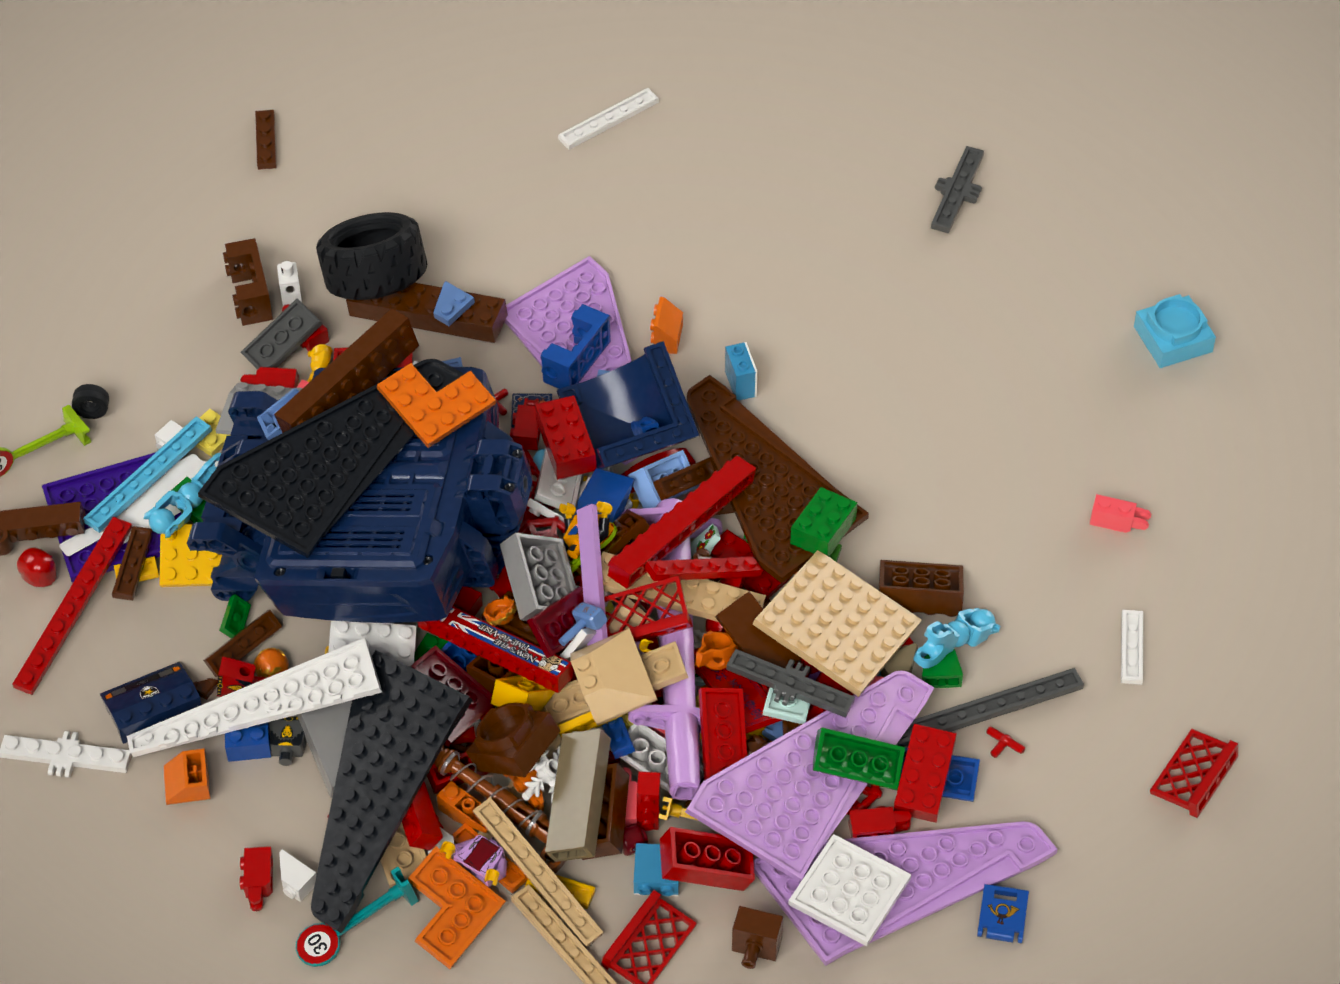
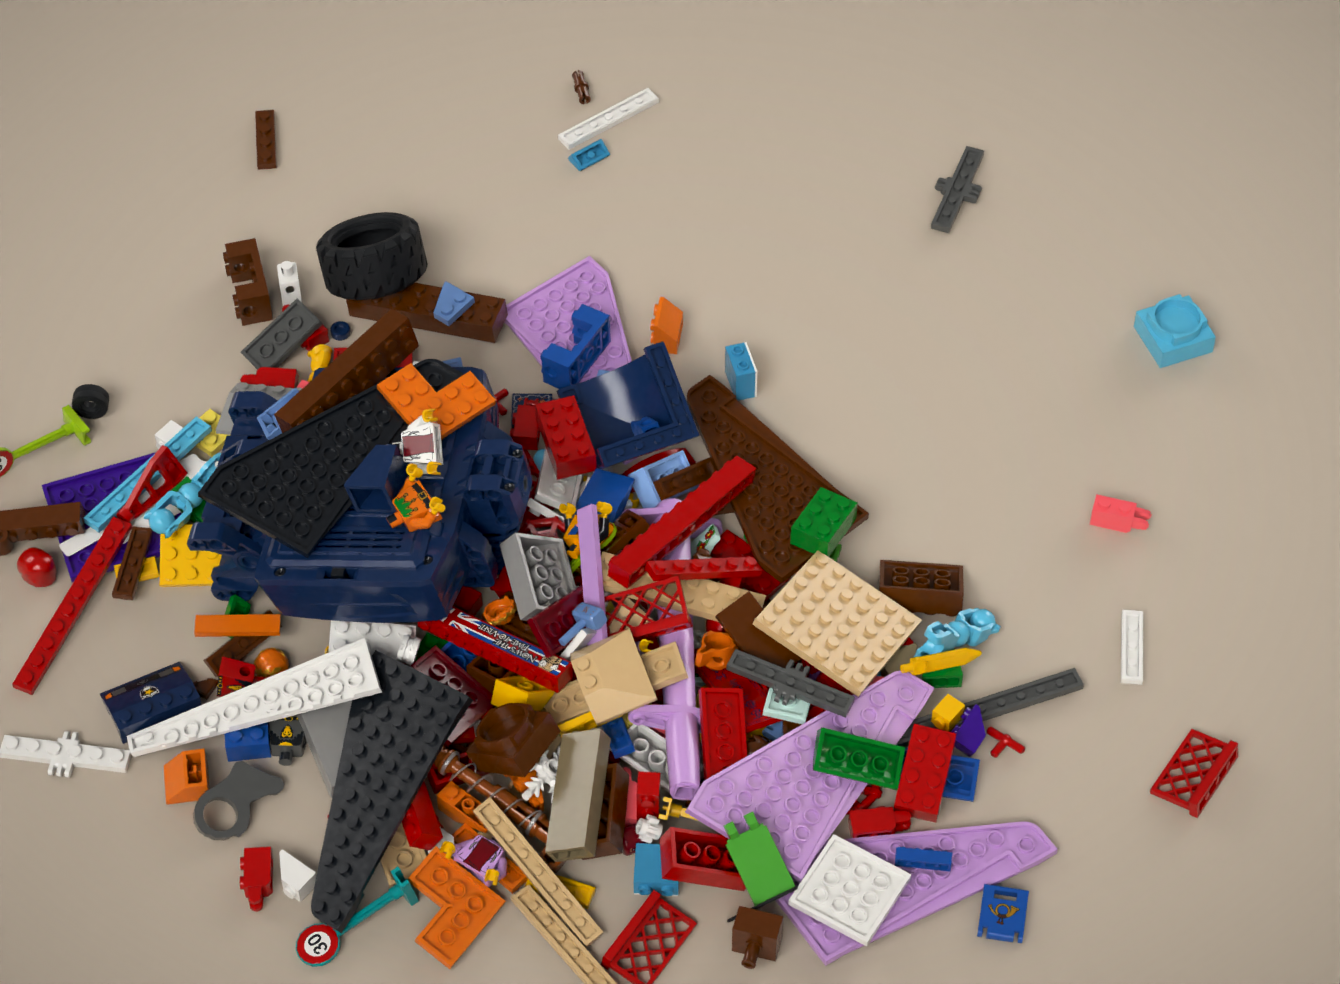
none -> red plate [116,445,188,523]
none -> dark grey animal [193,761,284,840]
none -> orange tile [194,614,281,637]
none -> dark blue tile [330,321,350,341]
none -> dark blue slope [344,444,407,512]
none -> torso [386,463,445,532]
none -> torso [392,409,443,475]
none -> white wheel [396,634,421,666]
none -> dark azure slope [568,139,611,171]
none -> reddish brown pin [572,70,591,104]
none -> white gear [635,814,663,844]
none -> bright green tile [724,812,795,906]
none -> black piece [727,886,798,922]
none -> blue piece [895,847,952,871]
none -> yellow piece [900,647,982,676]
none -> yellow brick [931,694,965,732]
none -> dark purple slope [951,704,986,757]

